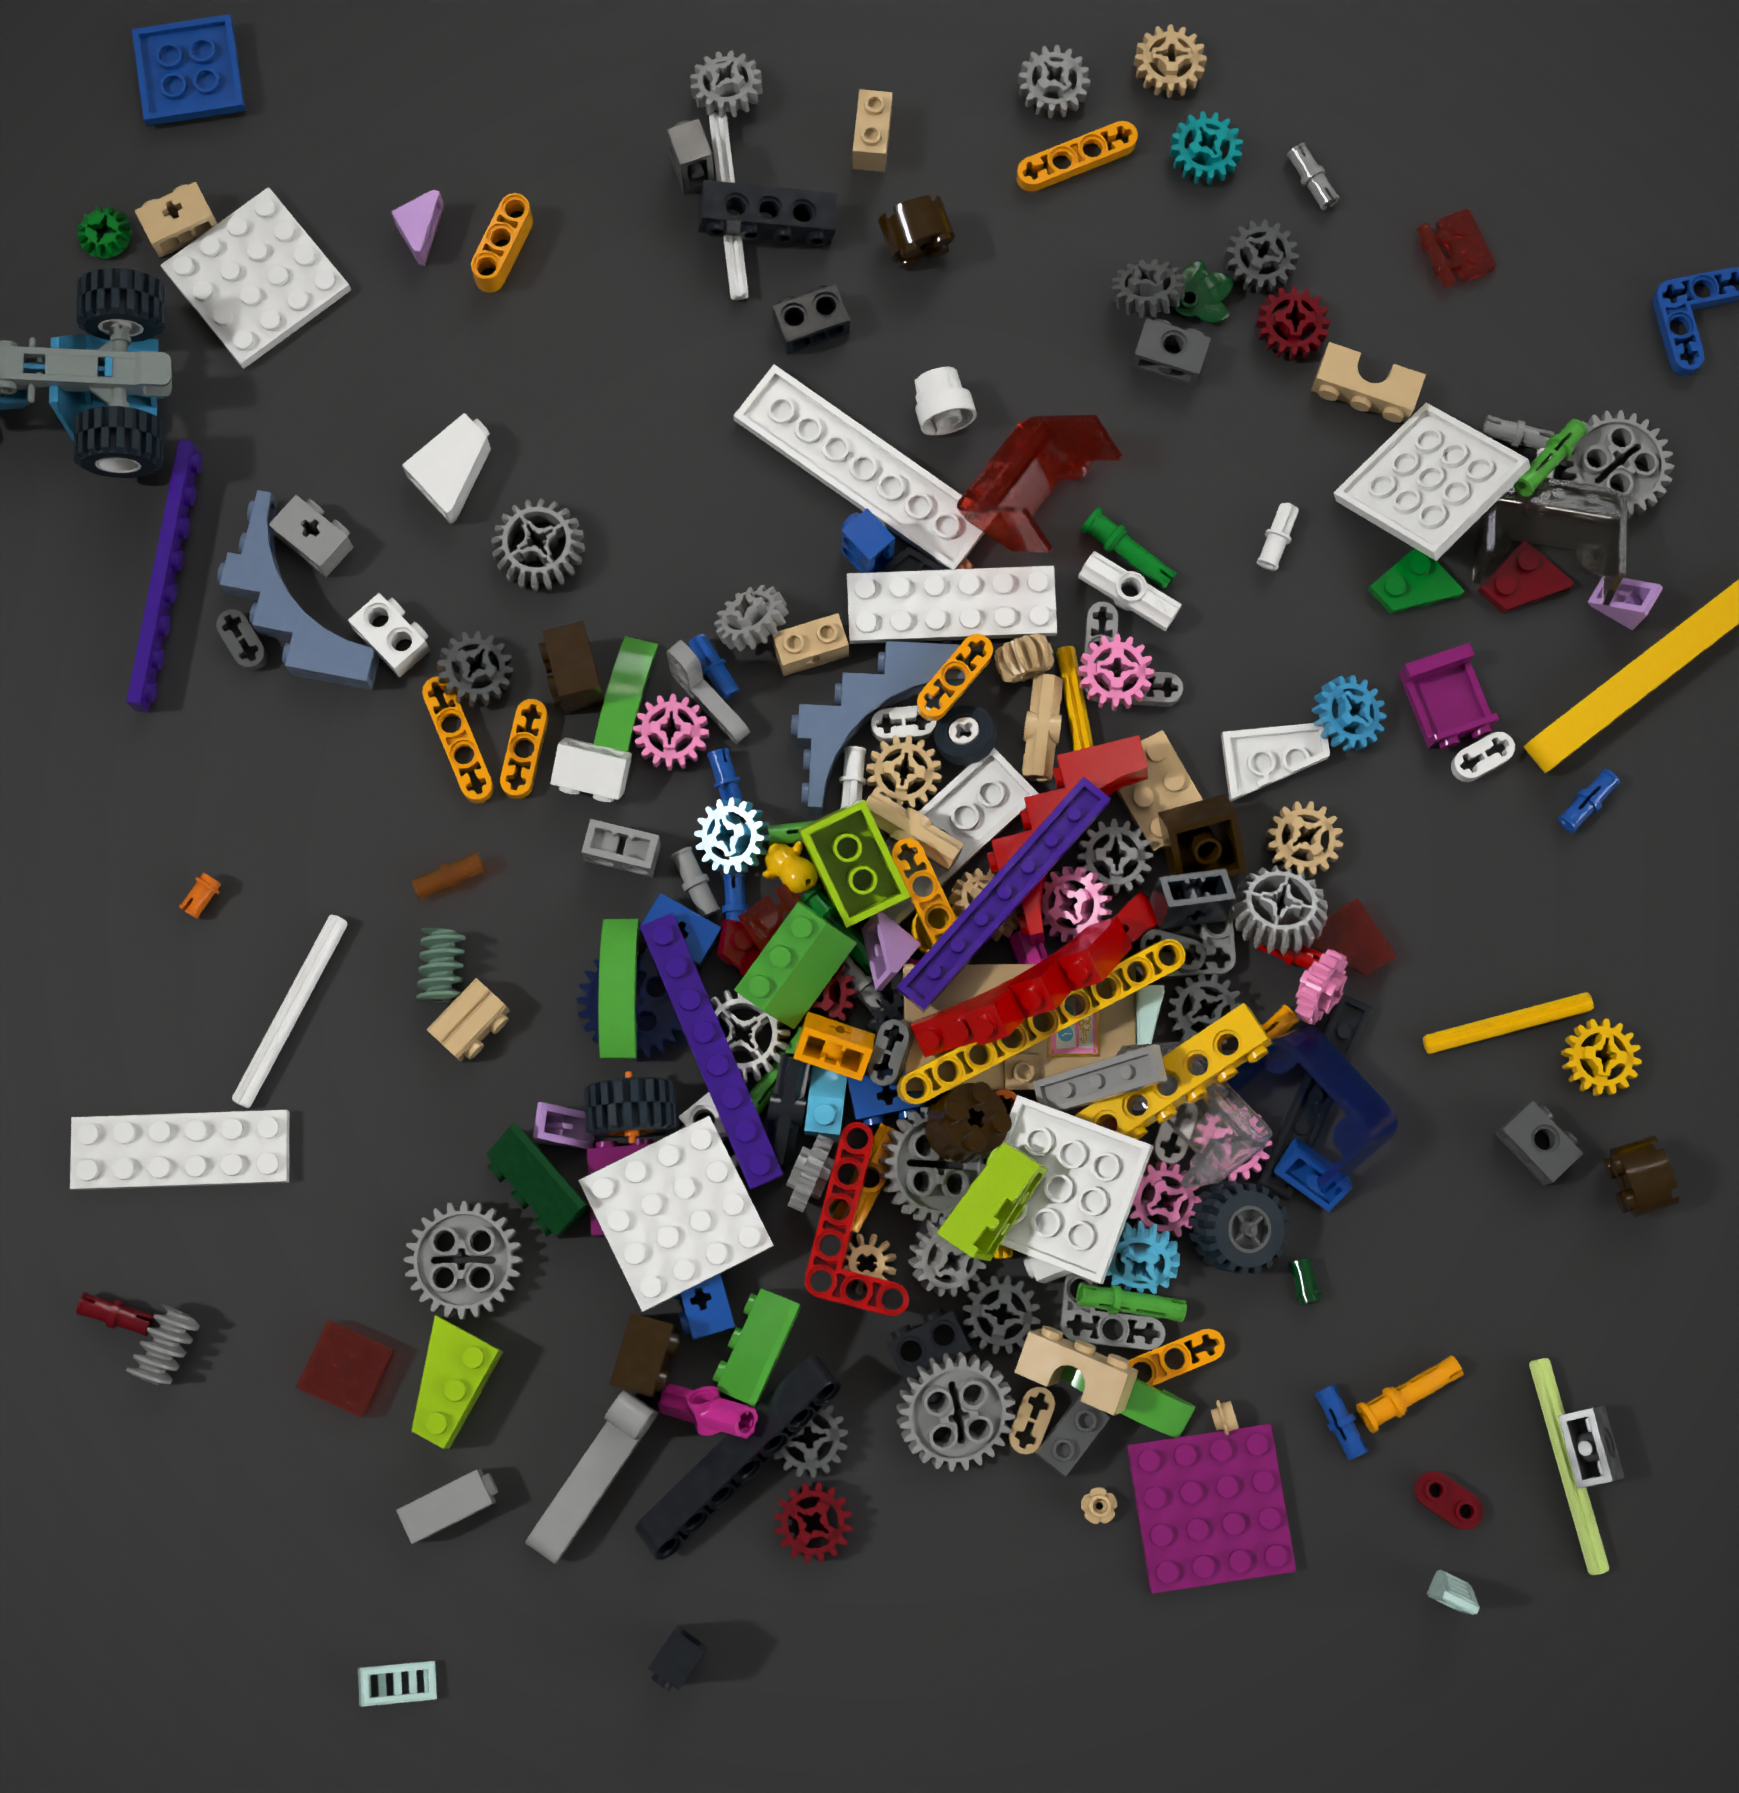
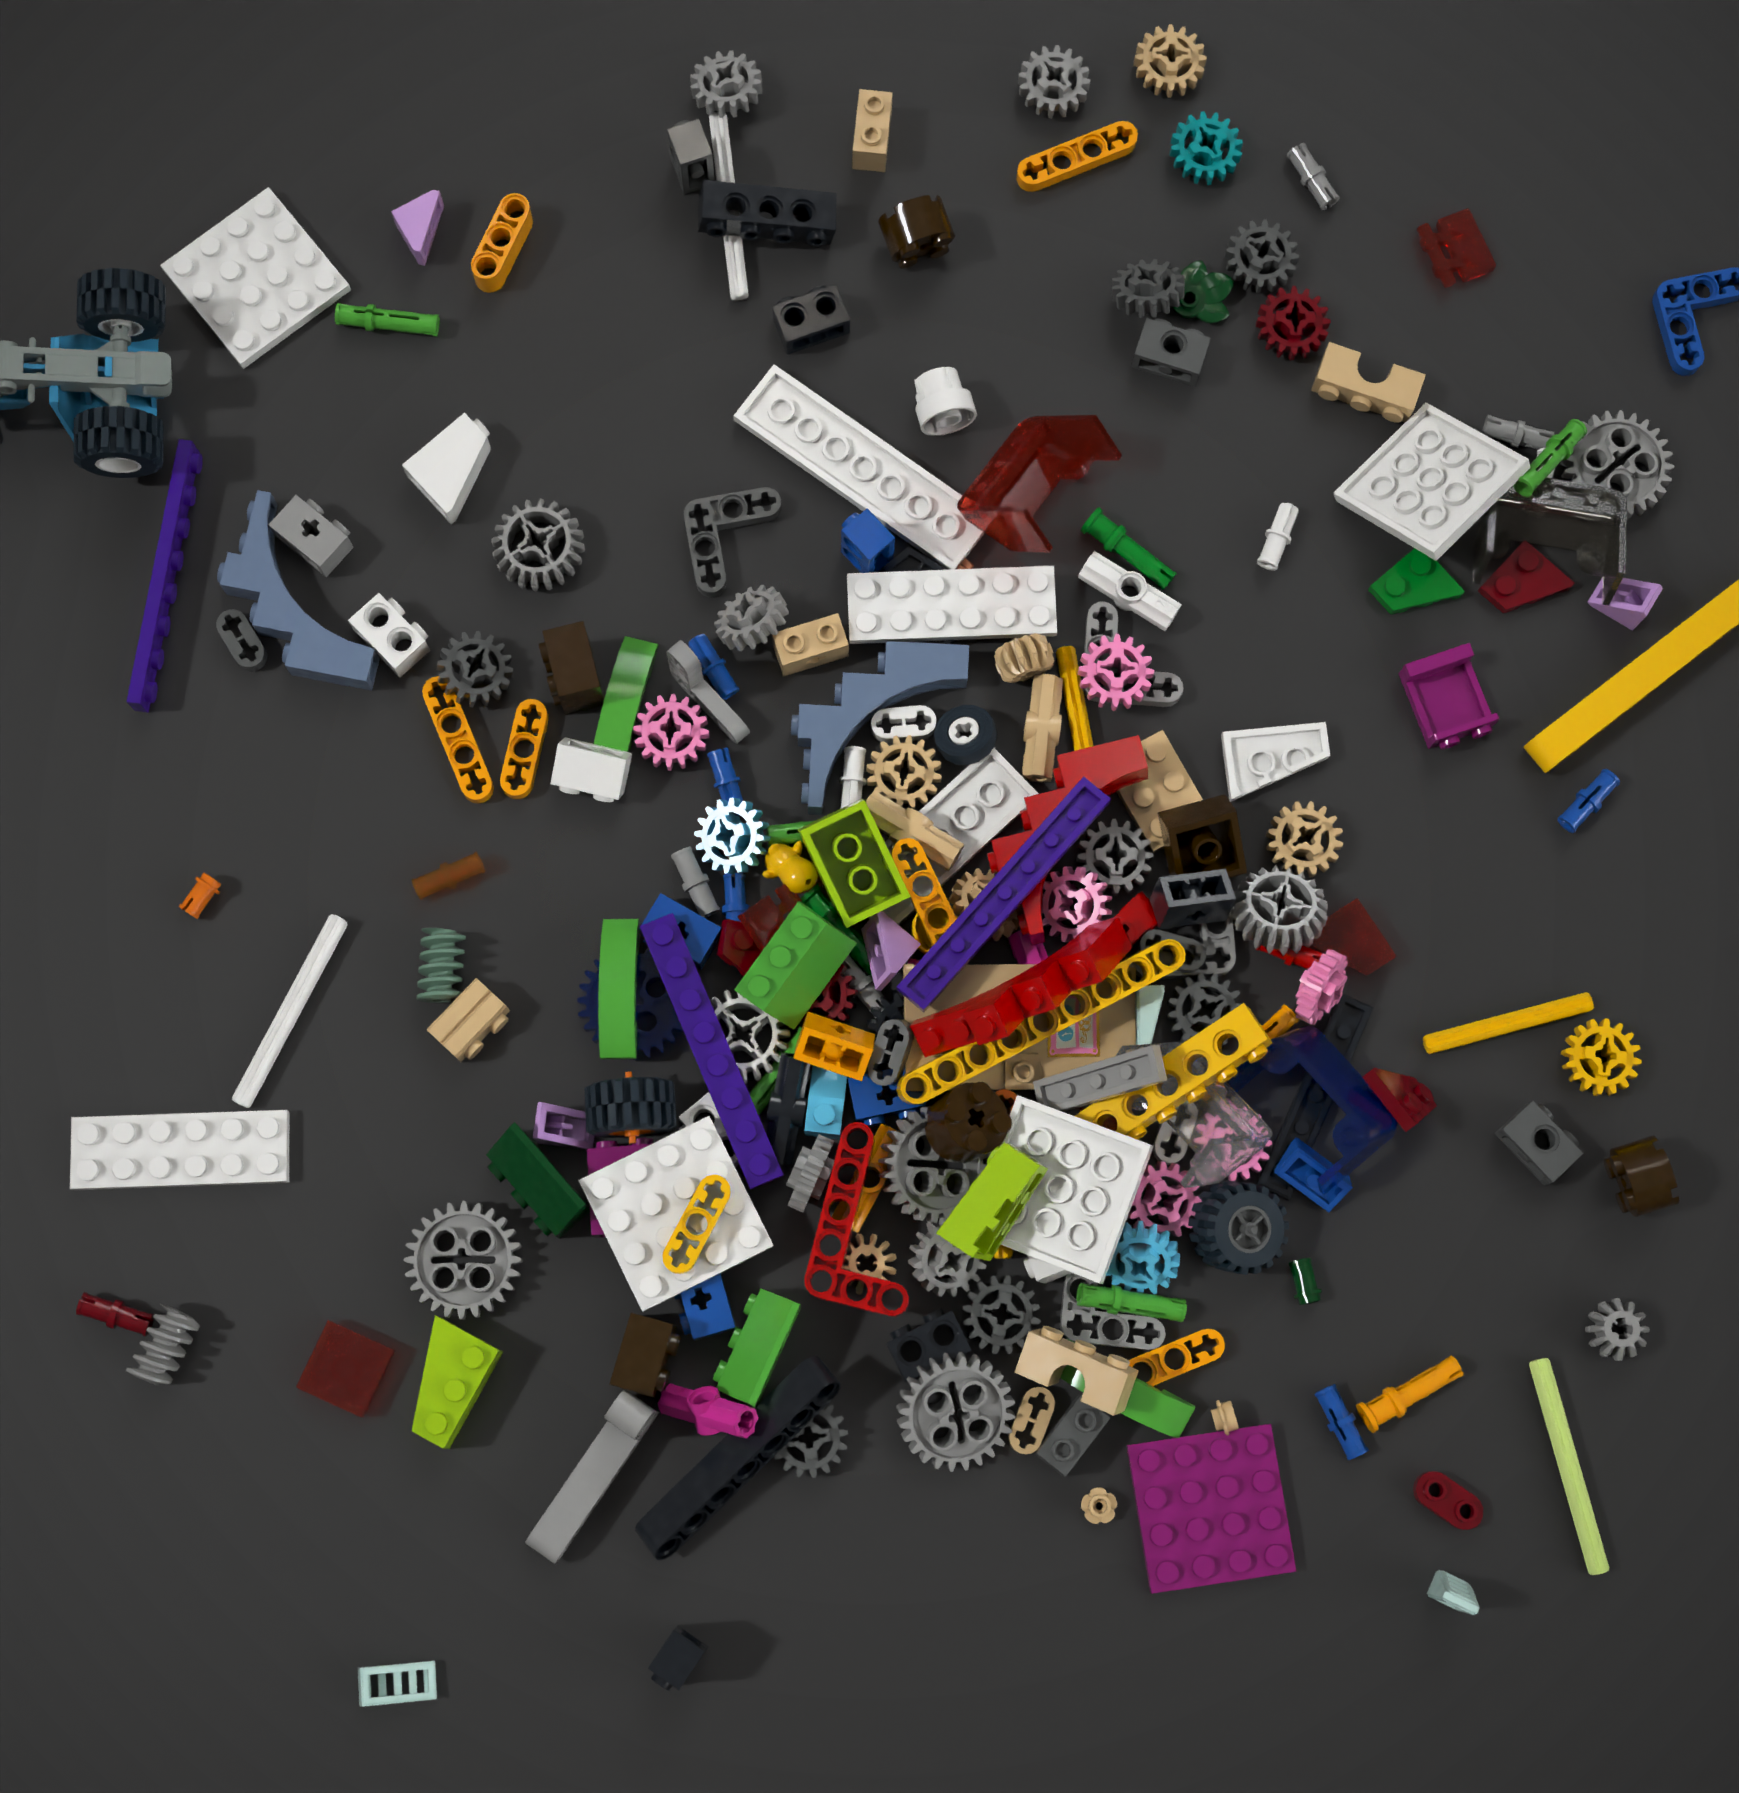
green gear [77,206,132,259] -> none
blue plate [131,14,246,126] -> none
tan brick [134,182,217,258] -> none
light grey brick [396,1469,498,1544] -> none
light grey brick [581,819,662,878] -> none
dark red gear [774,1482,853,1563] -> none
light orange beam [917,634,993,721] -> none
dark azure gear [1312,675,1387,752] -> none
white beam [1451,732,1515,782] -> none
dark grey brick [1558,1405,1625,1489] -> none
none -> bright green pin [335,303,440,337]
none -> yellow beam [663,1175,731,1274]
none -> dark grey beam [684,487,782,598]
none -> dark red wing [1362,1068,1437,1132]
none -> light grey gear [1585,1298,1650,1361]

